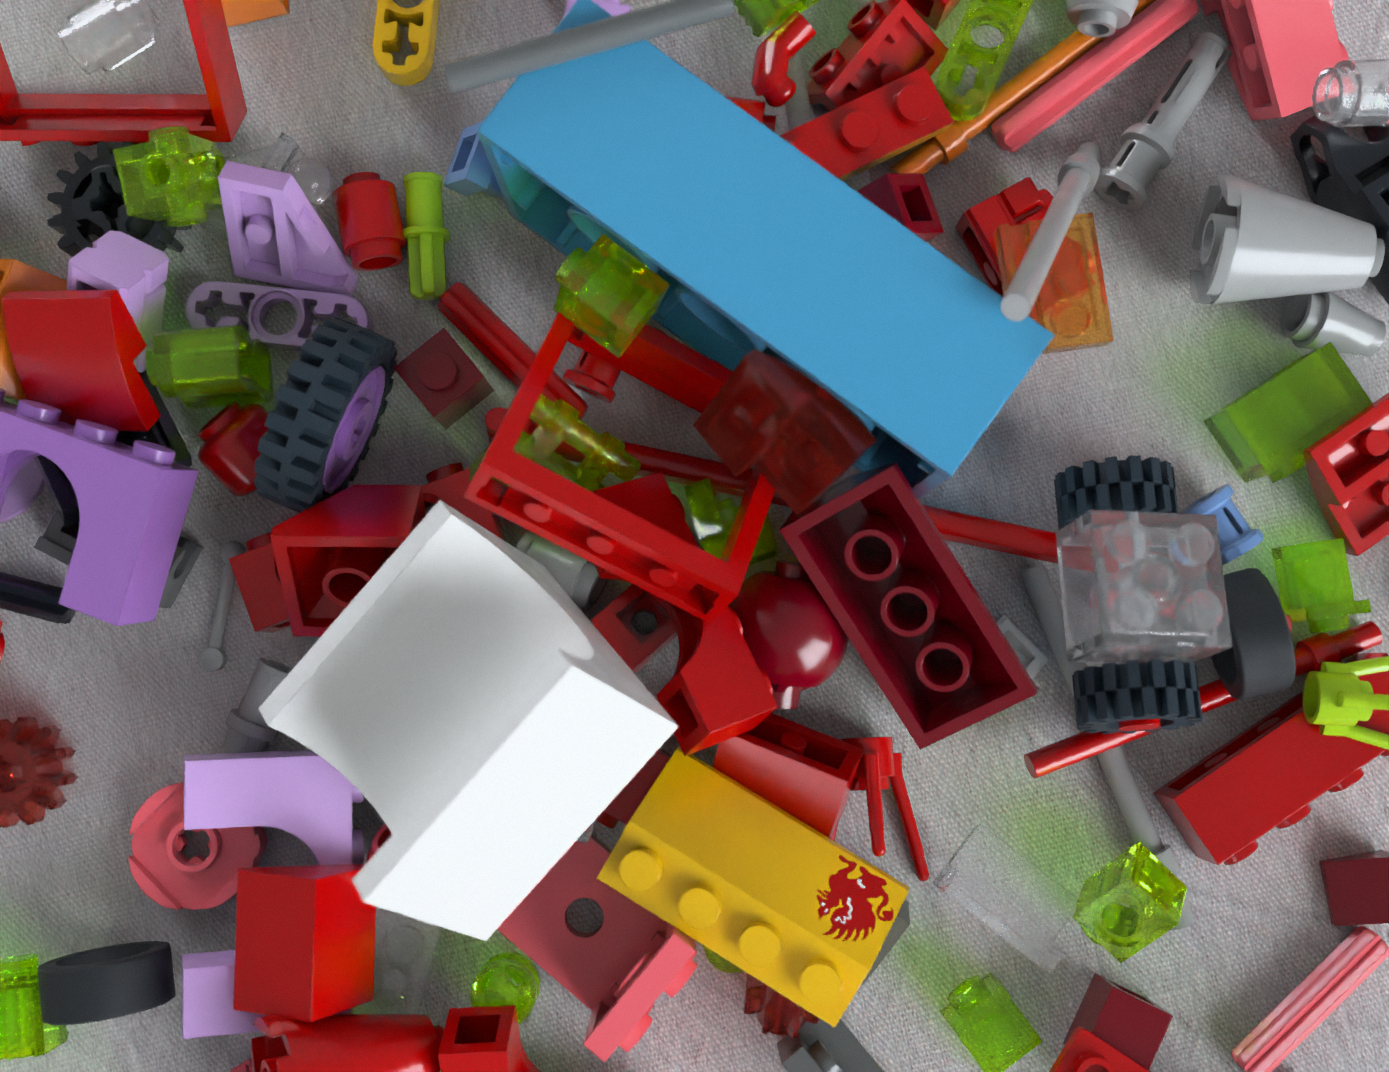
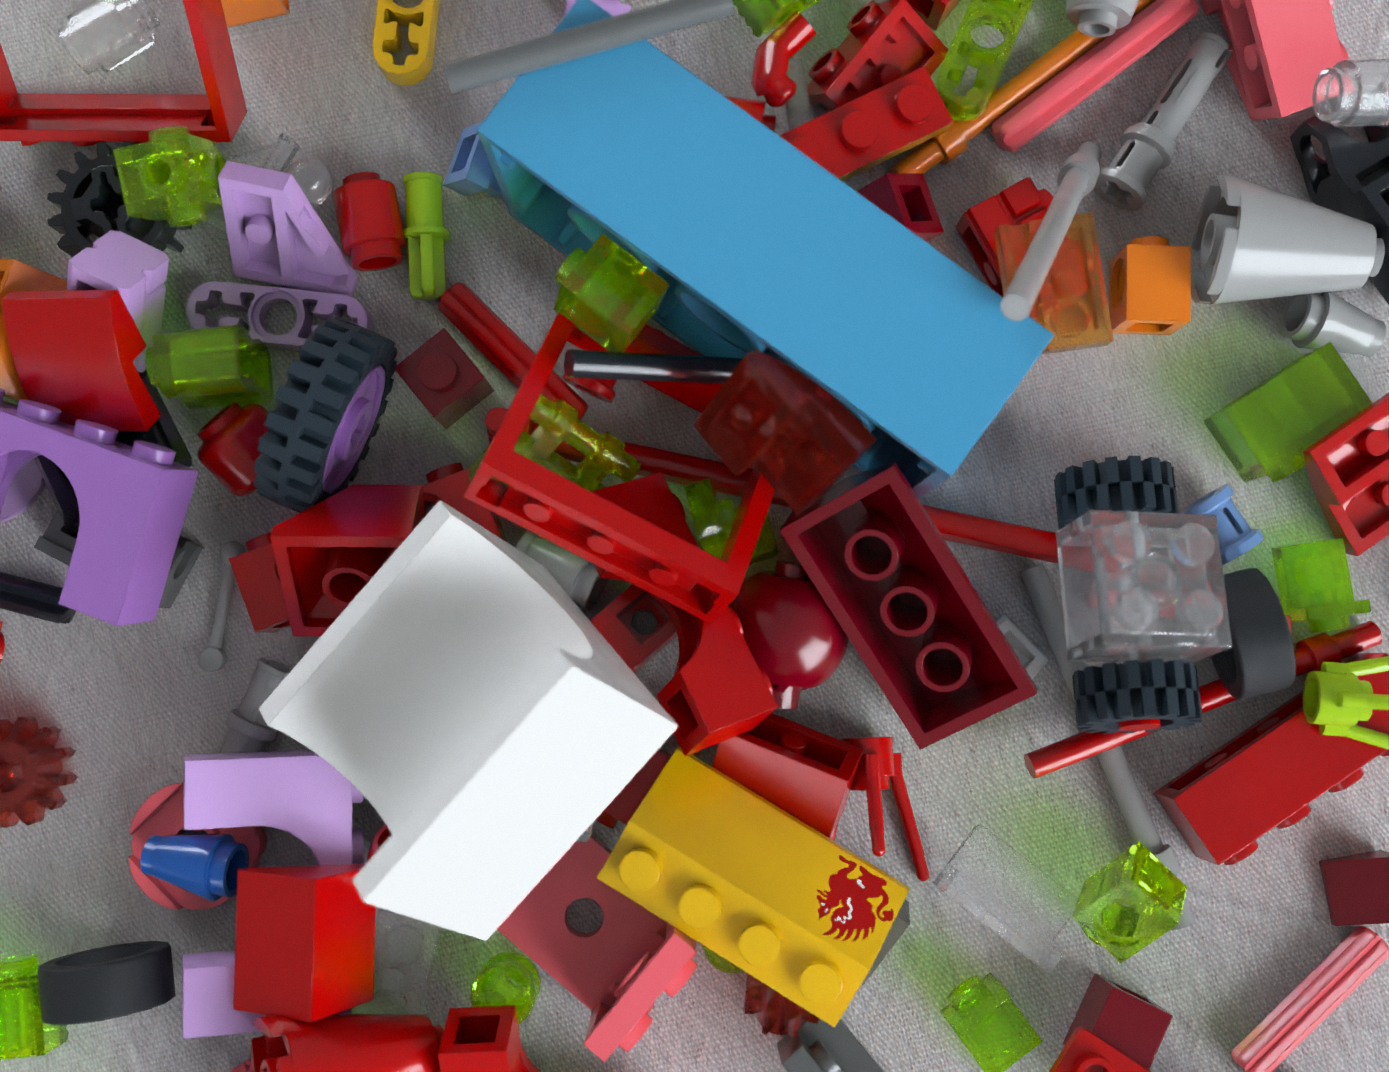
none -> blue cone [140,834,249,901]
none -> black bar [564,349,760,385]
none -> orange brick [1108,236,1191,335]

